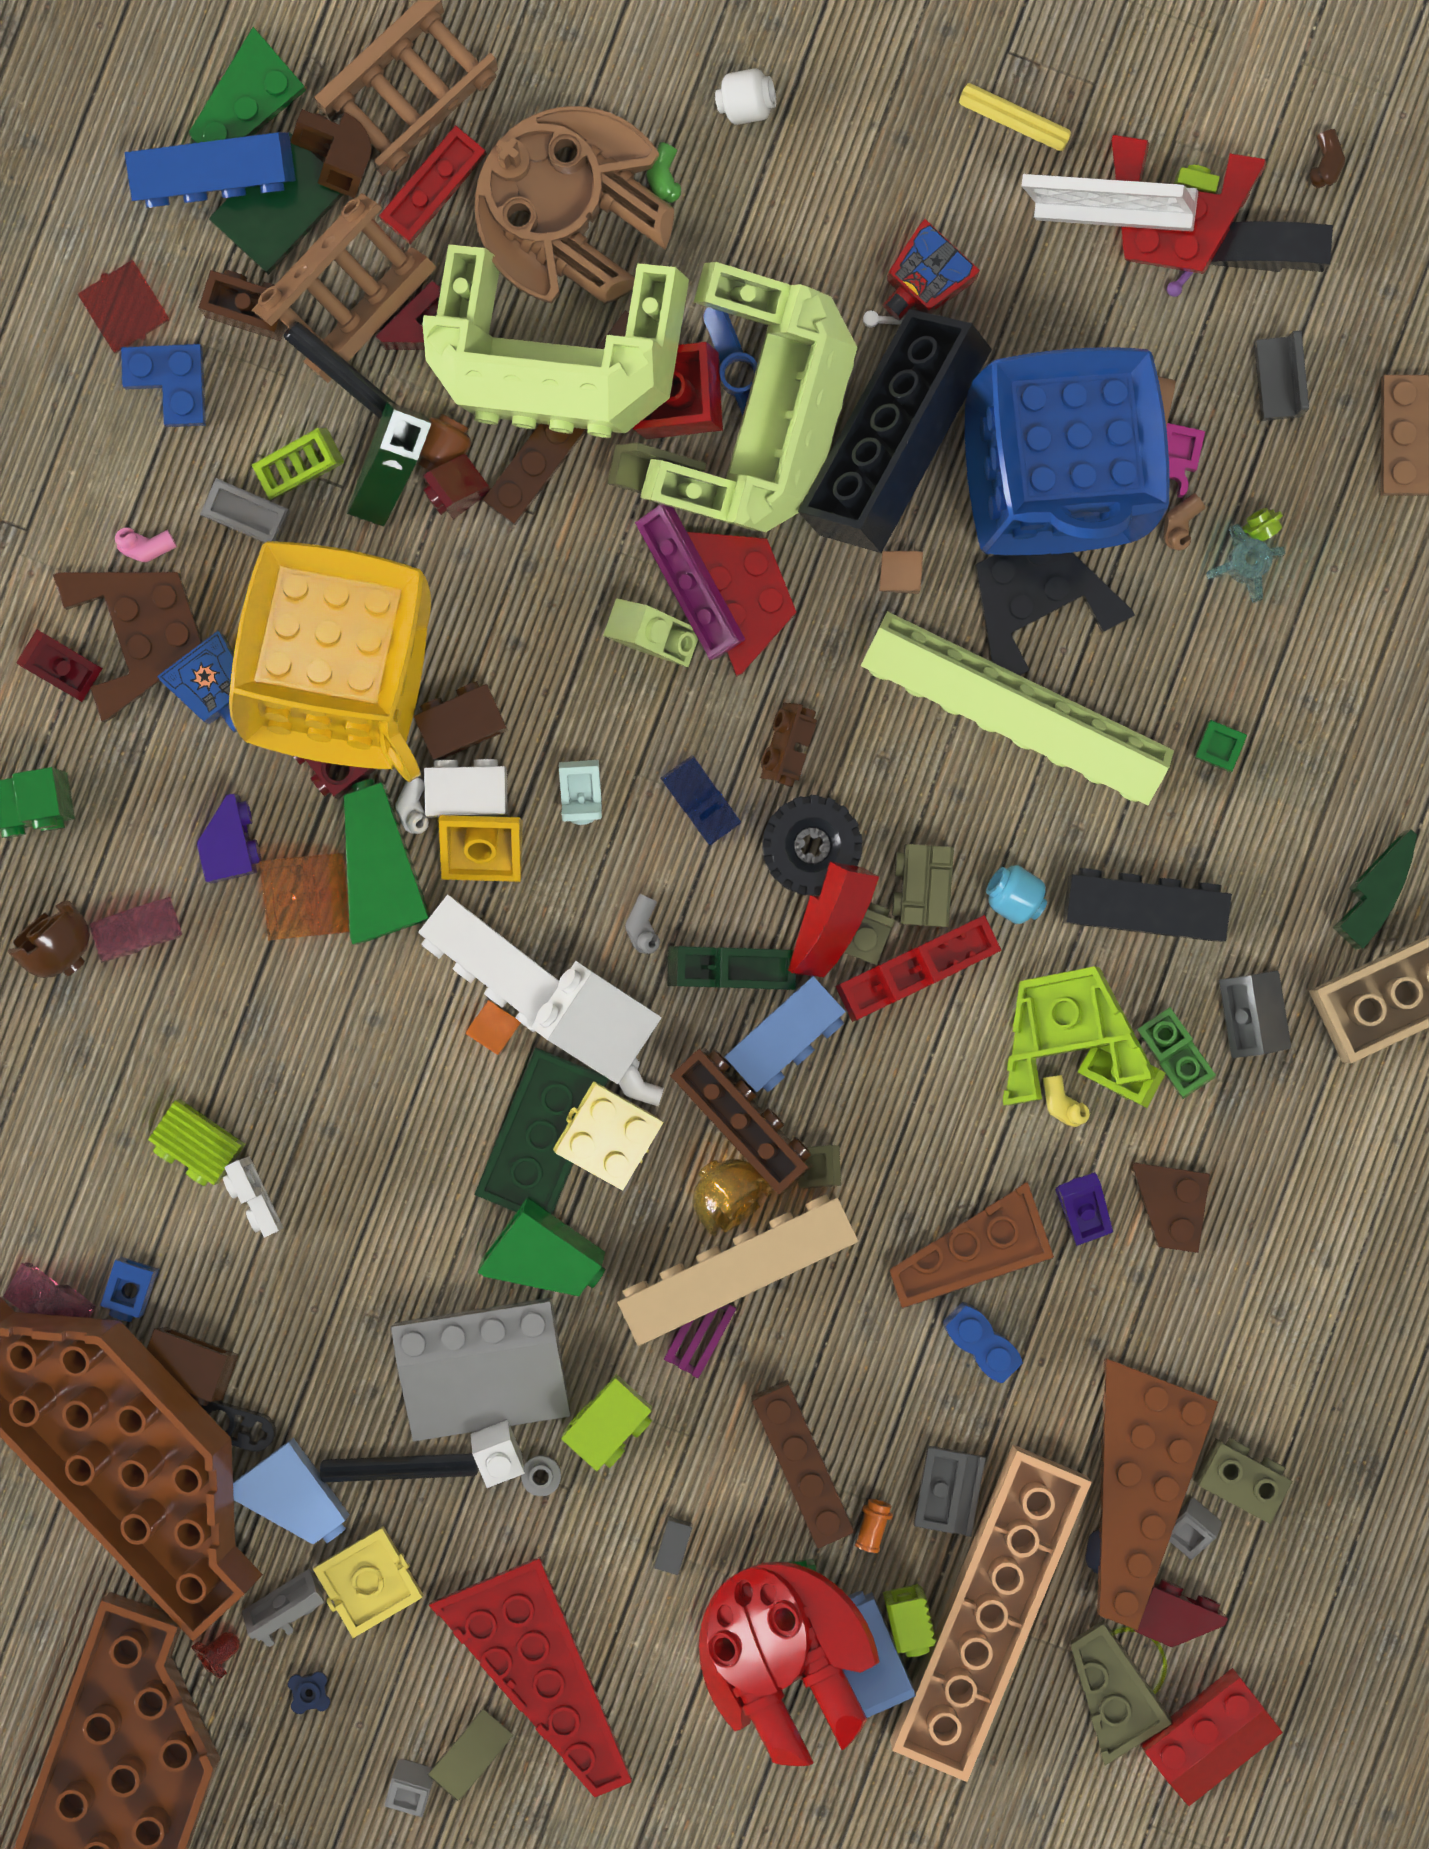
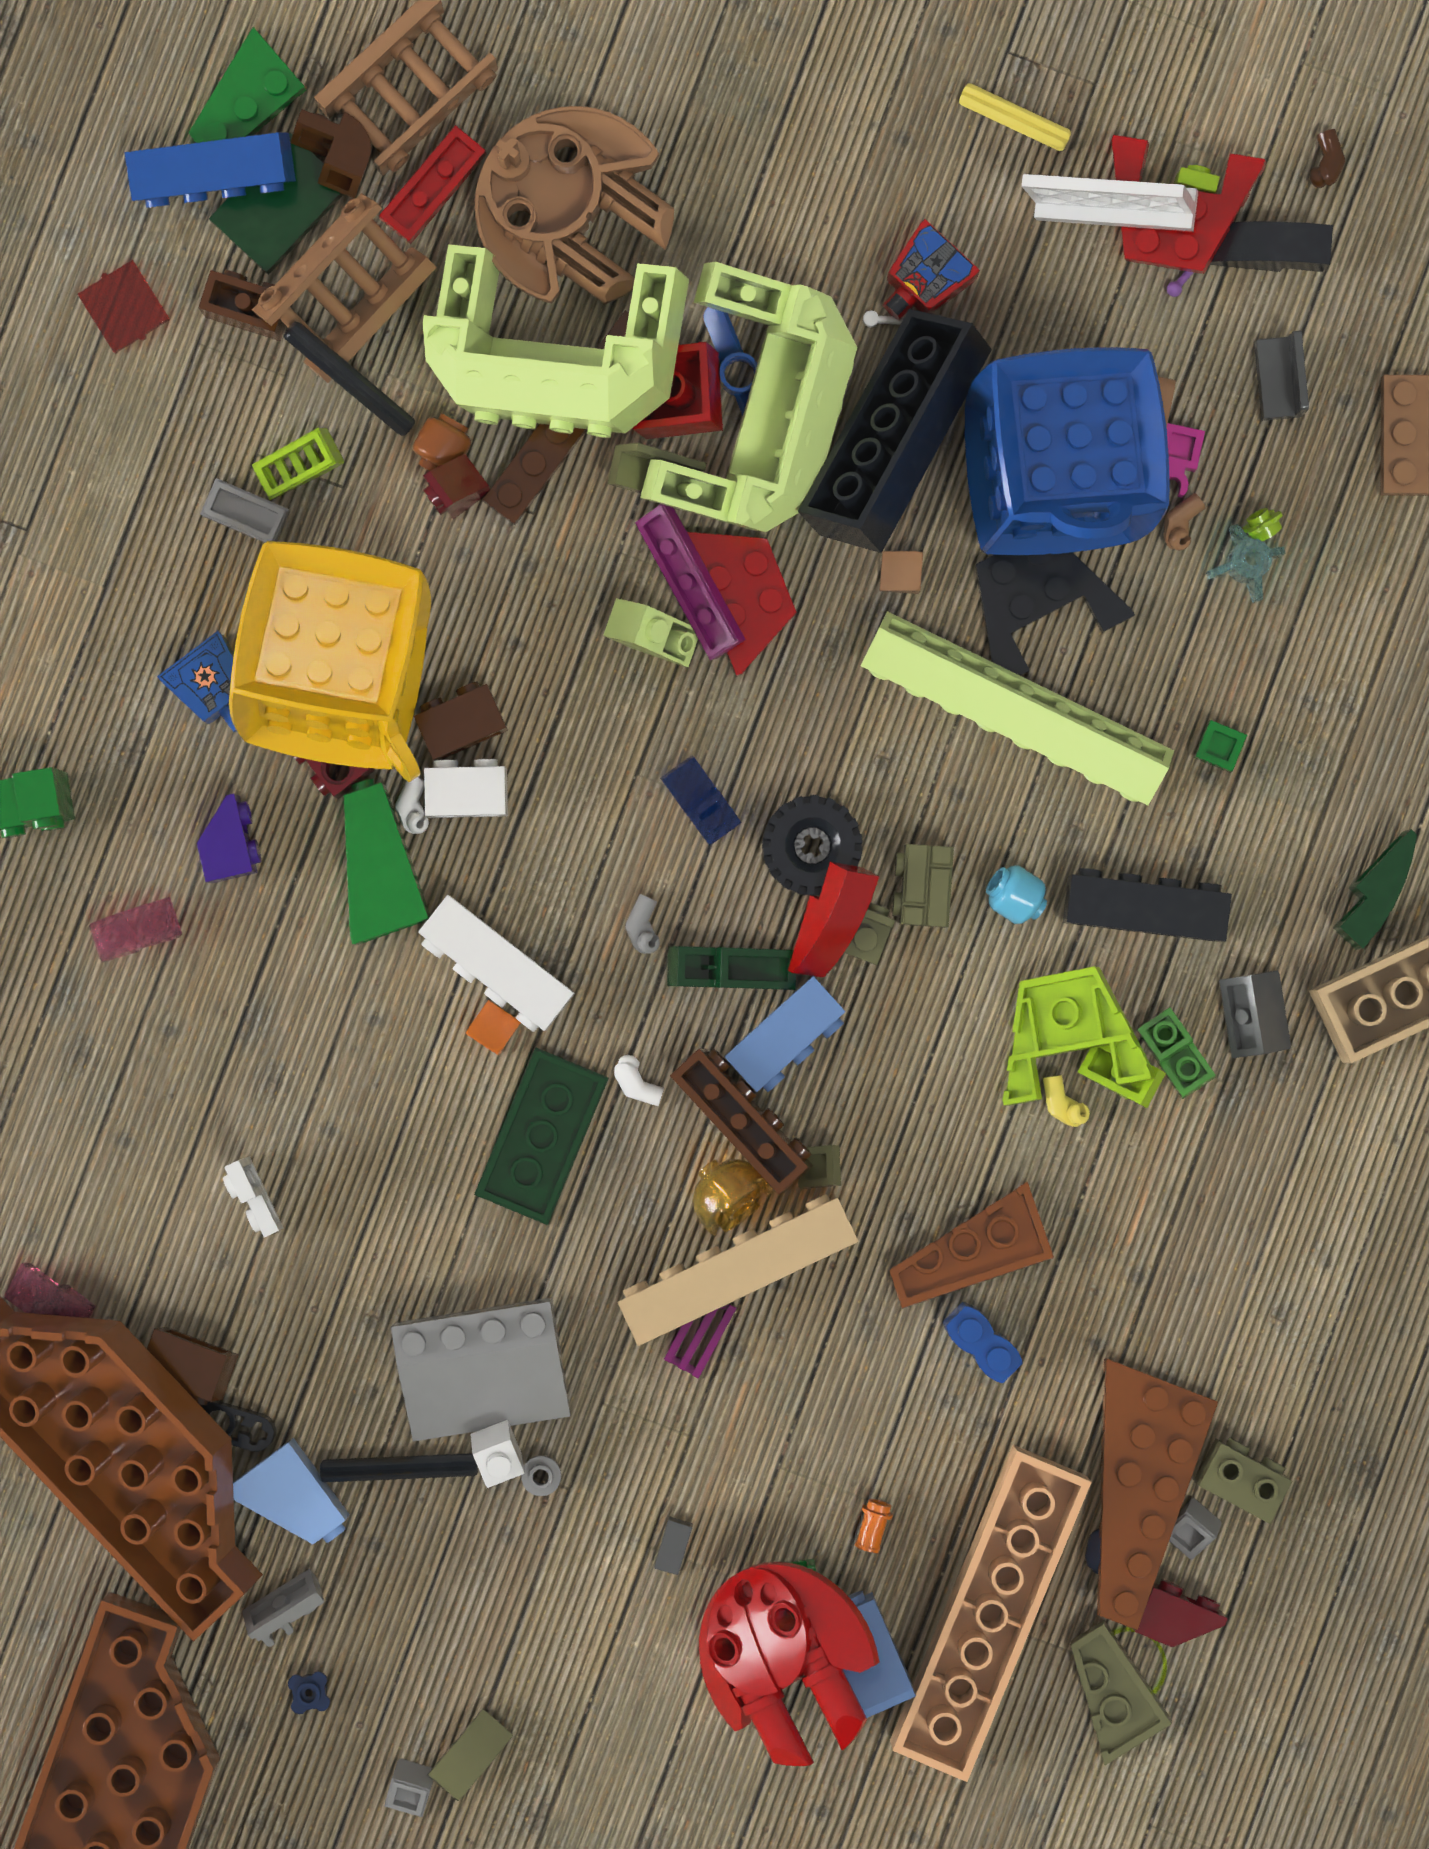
reddish brown cylinder [8,900,90,978] -> none
dark red slope [16,629,103,702] -> none
reddish brown wing [53,572,203,722] -> none
blue brick [100,1257,160,1322] -> none
bright pink arm [115,528,177,562] -> none
blue plate [121,344,206,427] -> none
lime brick [148,1099,246,1186] -> none
clear red piece [191,1632,240,1679] -> none
clear orange slope [259,853,350,941] -> none
light yellow plate [313,1526,423,1638] -> none
dark green slope [346,401,432,527] -> none
dark red slope [376,280,441,350] -> none
red wing [429,1556,632,1798] -> none
yellow slope [439,815,523,882] -> none
green slope [477,1198,606,1296] -> none
white brick [531,961,662,1084] -> none
light yellow plate [553,1081,664,1191] -> none
light aqua bracket [559,760,602,825] -> none
lime brick [561,1374,652,1471] -> none
bright green arm [646,142,681,203] -> none
white head [715,68,776,125] -> none
reddish brown brick [751,1379,855,1549] -> none
reddish brown hinge [760,703,818,787] -> none
red slope [835,915,1002,1022] -> none
lime brick [883,1584,936,1657] -> none
dark grey plate [913,1445,986,1537] -> none
dark purple slope [1055,1172,1113,1246] -> none
reddish brown wing [1131,1162,1210,1253] -> none
red slope [1140,1668,1283,1806] -> none

